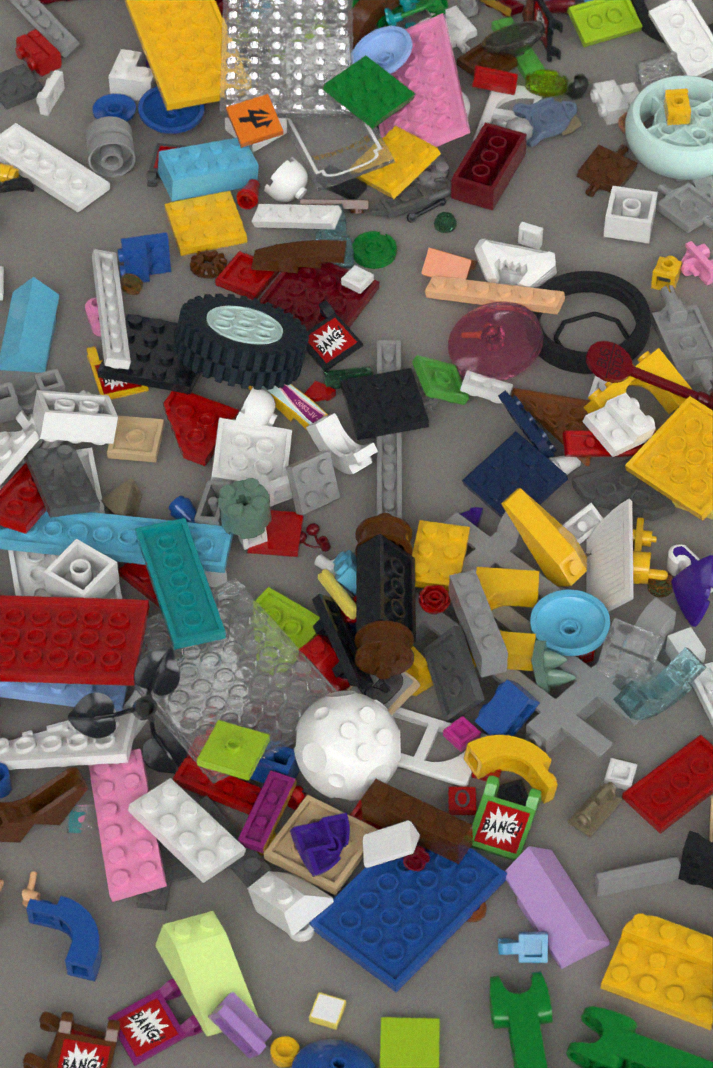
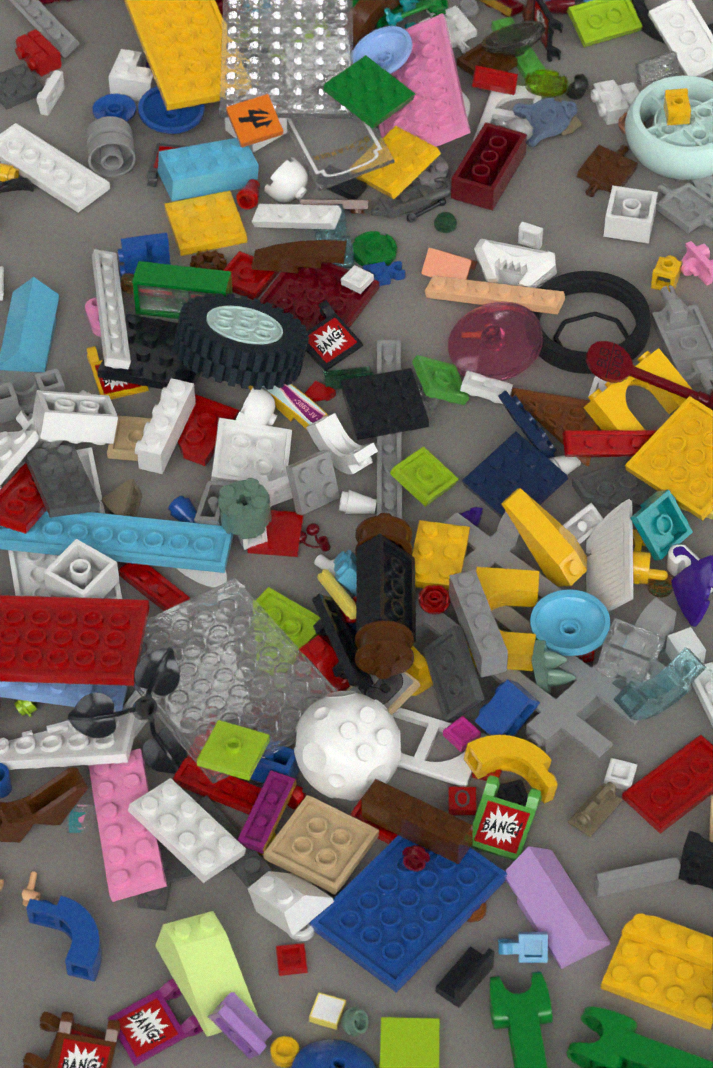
teal plate [135,518,226,650] -> none
dark purple brick [290,813,350,877] -> none
white slope [363,821,420,868] -> none
white plate [583,393,656,457] -> none
none -> lime plate [14,699,38,717]
none -> green brick [132,261,232,319]
none -> white brick [135,378,196,474]
none -> red tile [276,943,308,976]
none -> white cone [339,490,377,514]
none -> sand green plate [342,1007,369,1037]
none -> blue plate [362,261,405,286]
none -> lime plate [390,446,459,507]
none -> black panel [436,946,494,1008]
none -> teal plate [630,490,693,561]

